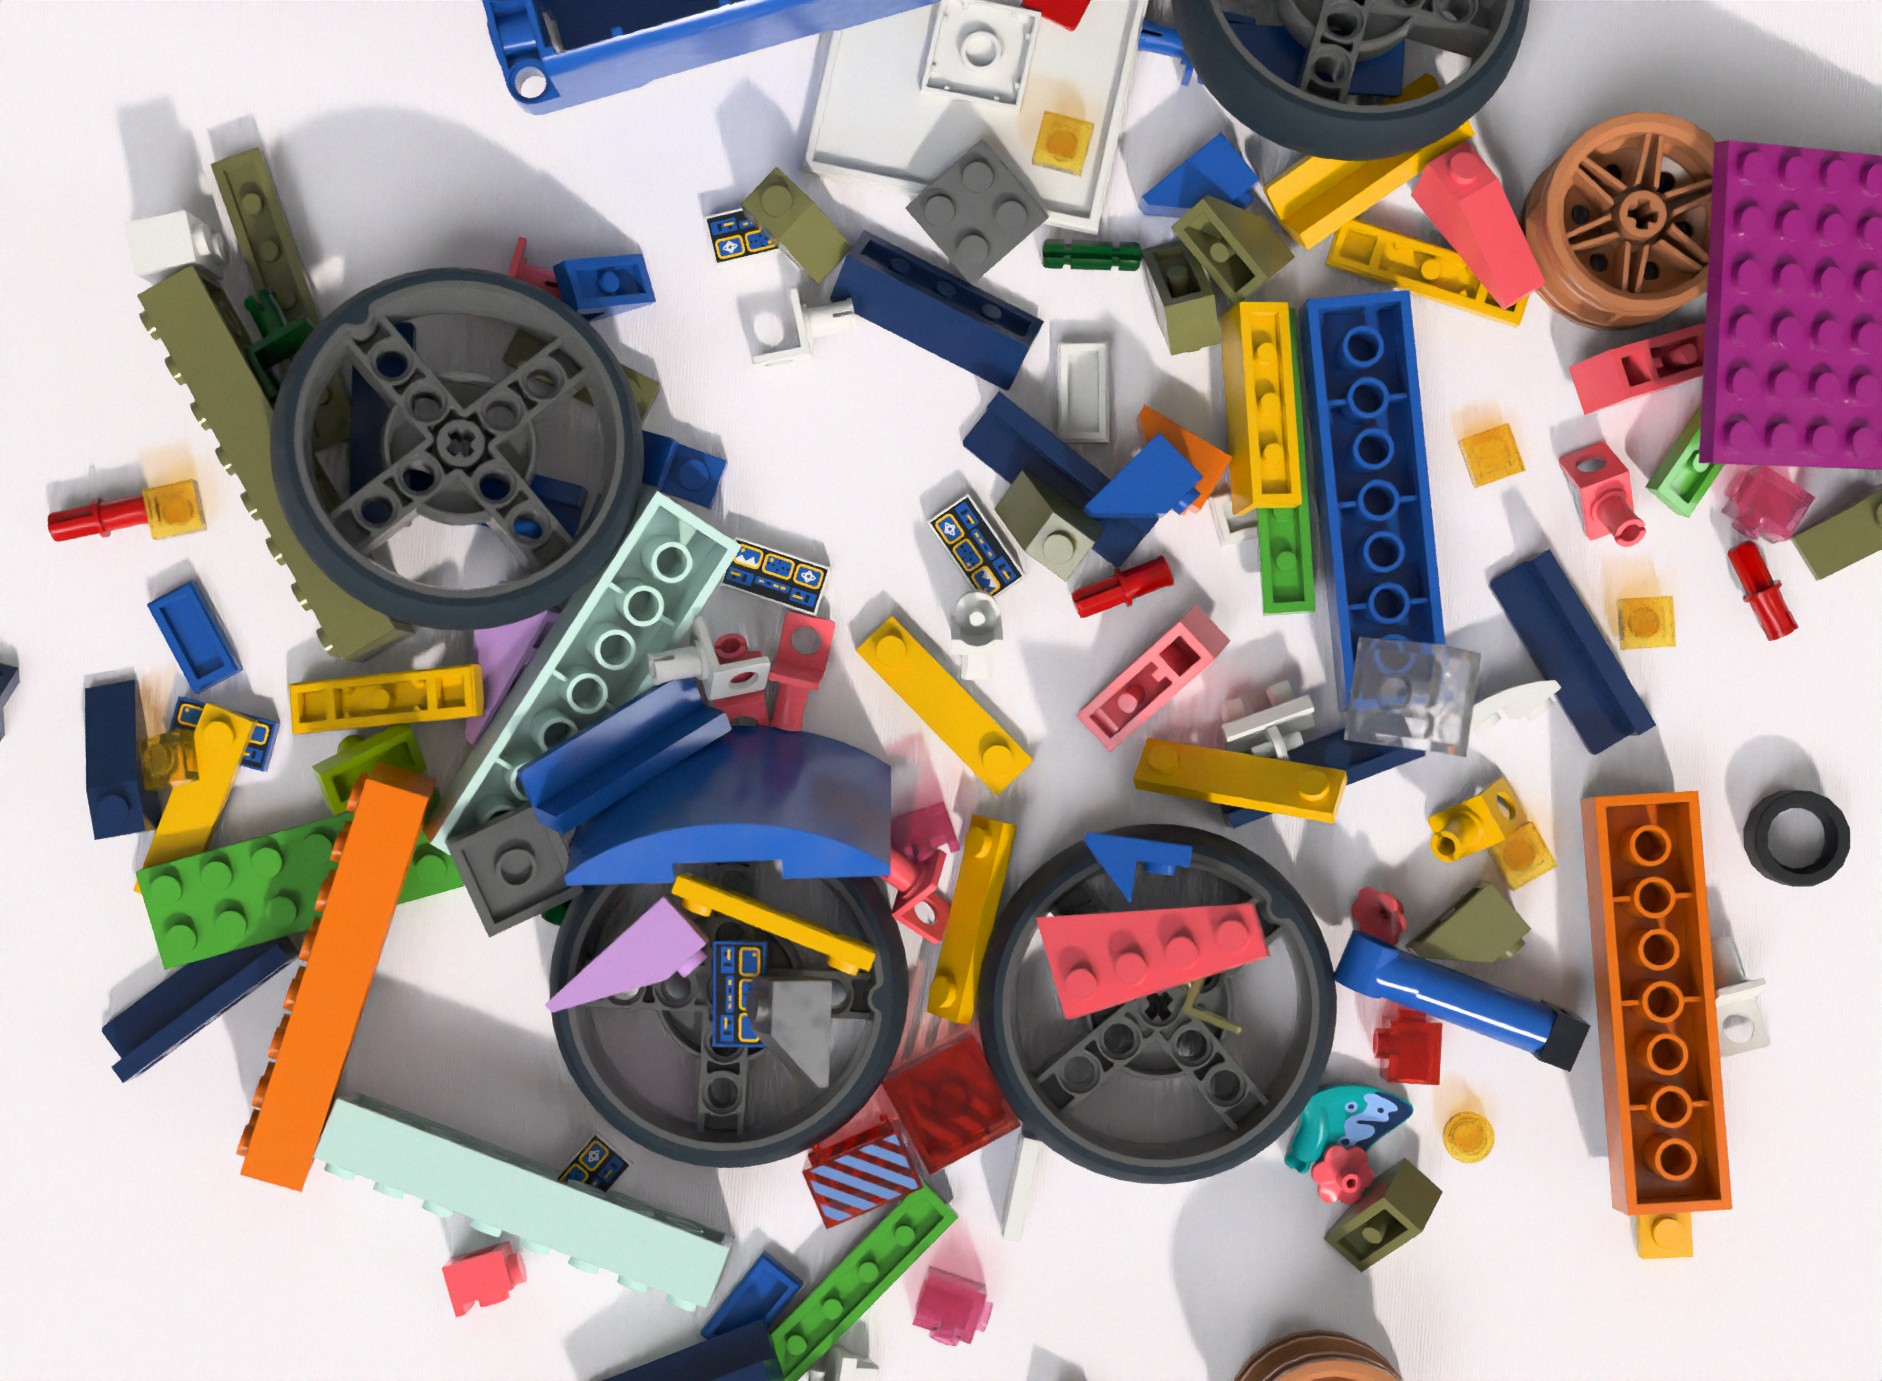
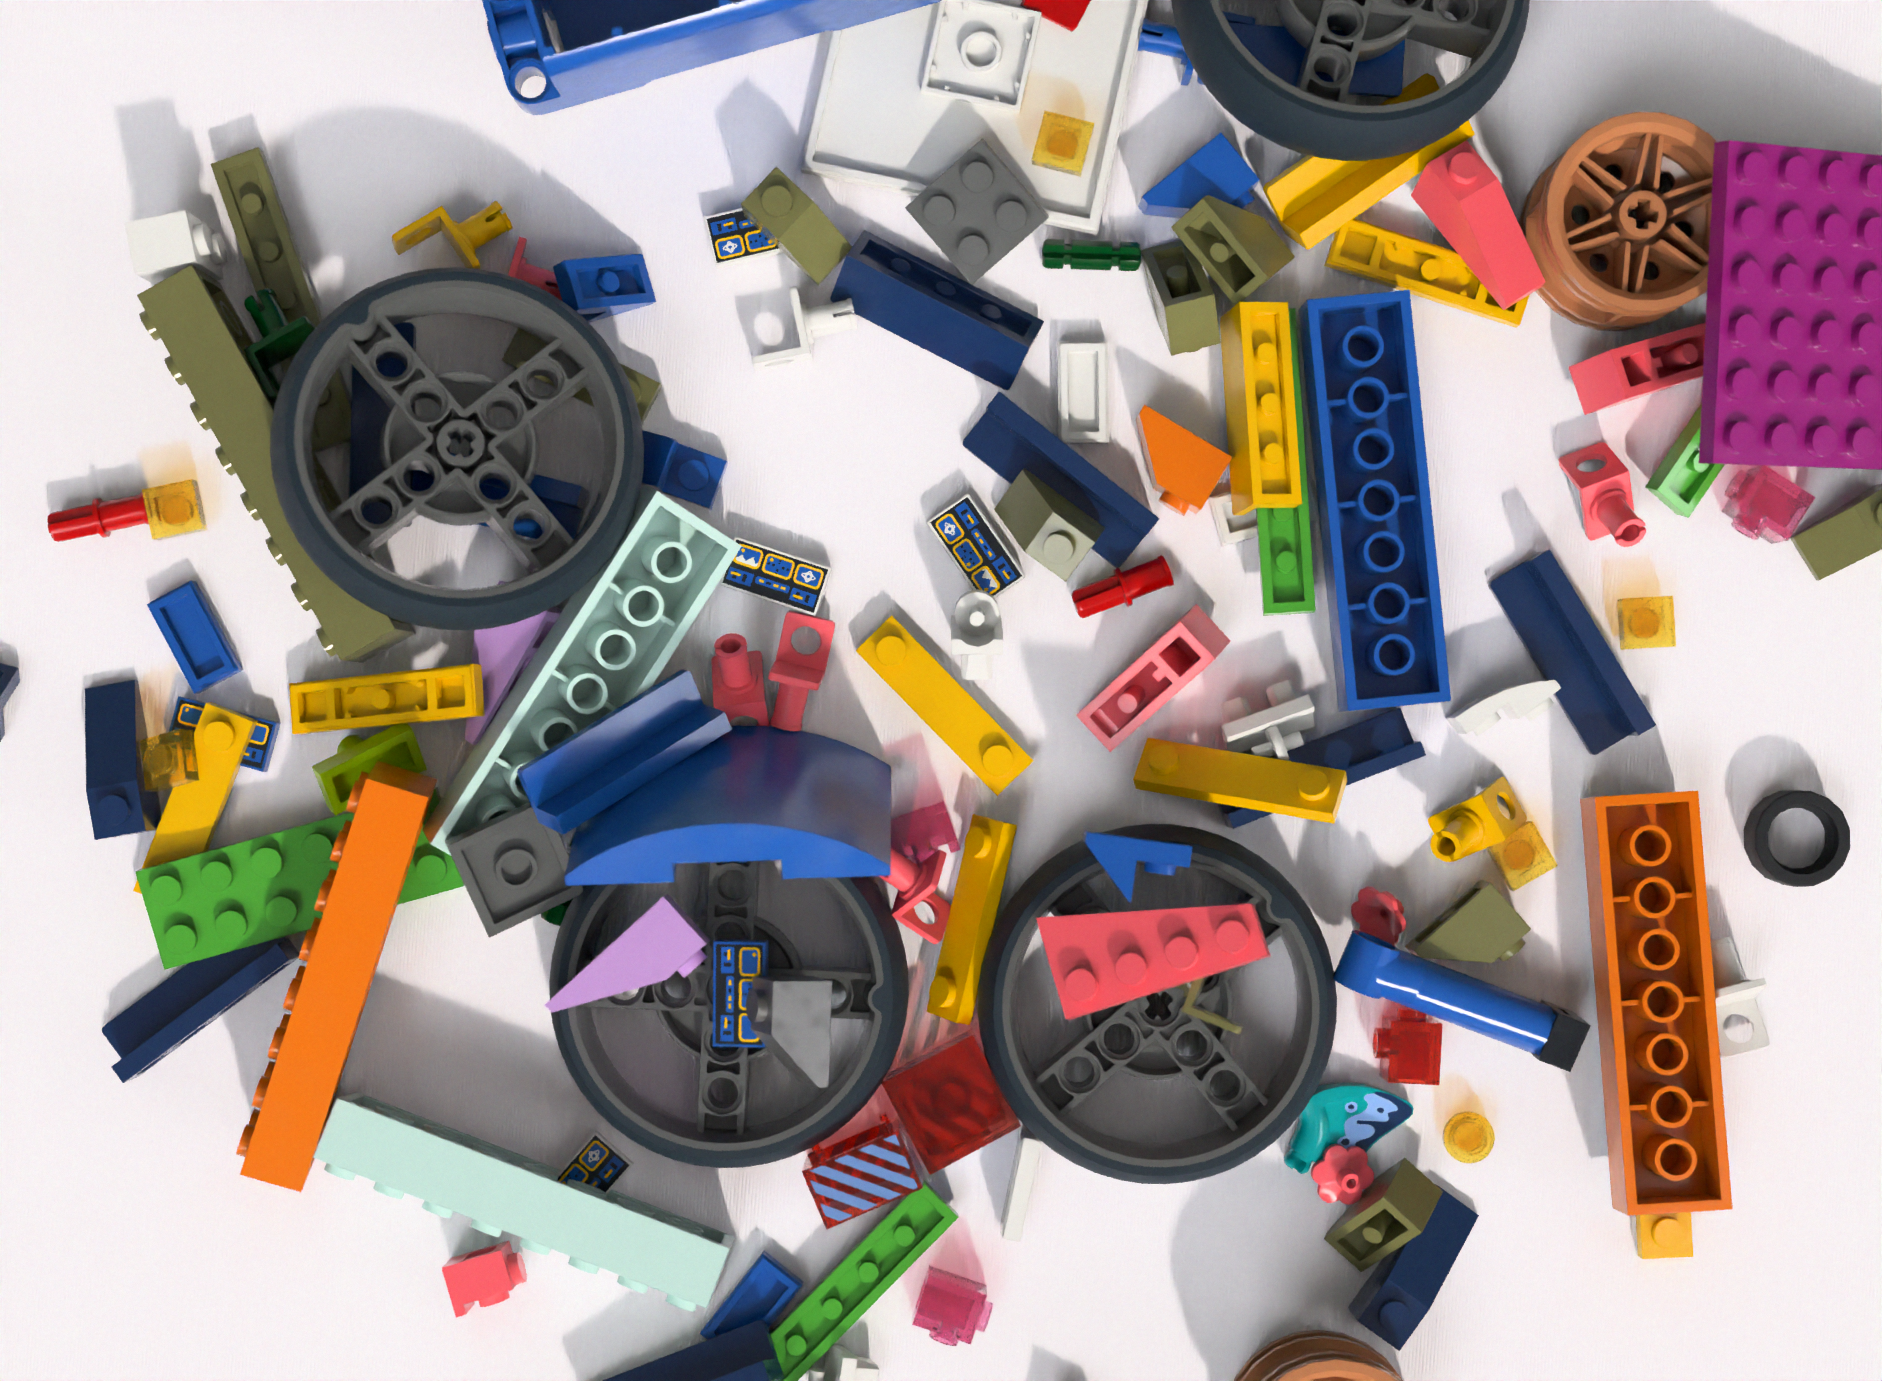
white bracket [647,616,771,701] -> none
yellow plate [671,872,877,975] -> none
blue slope [1083,433,1203,518] -> none
clear slope [1344,637,1481,757] -> none
clear yellow plate [1457,423,1526,489] -> none
red axle [1728,540,1799,641] -> none
none -> yellow bracket [392,200,513,269]
none -> dark blue slope [1348,1184,1479,1351]

